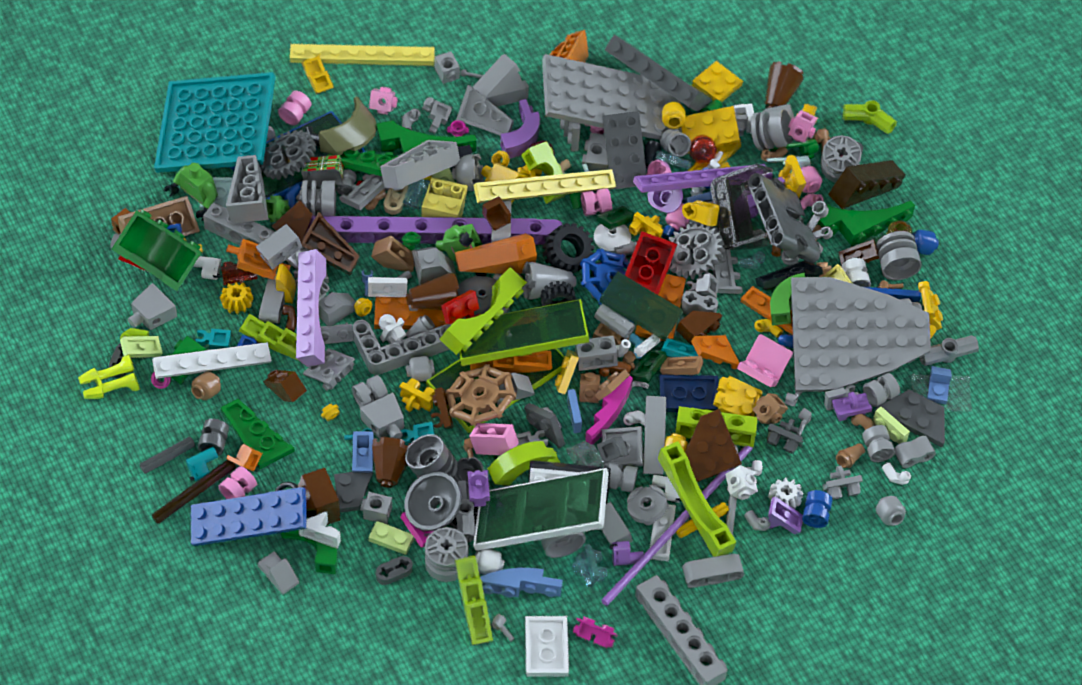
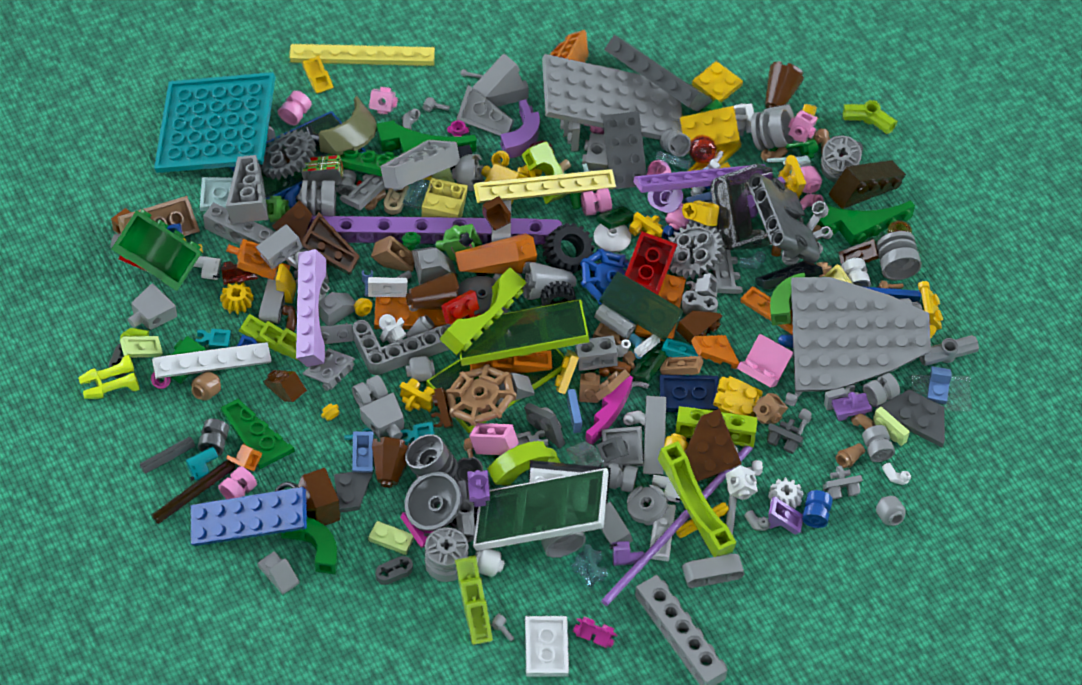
bright green torso [164,162,218,221] -> none
white slope [299,512,341,548] -> none
light grey brick [360,492,392,524] -> none
light grey plate [428,100,452,134] -> none
light grey brick [435,52,460,84] -> none
medium blue slope [480,568,563,597] -> none
light grey pin [614,241,637,256] -> none
black cone [644,141,662,169] -> none
yellow head [662,102,686,129] -> none
yellow arm [754,319,783,338] -> none
light grey axle [894,436,936,468] -> none
blue head [912,229,939,255] -> none

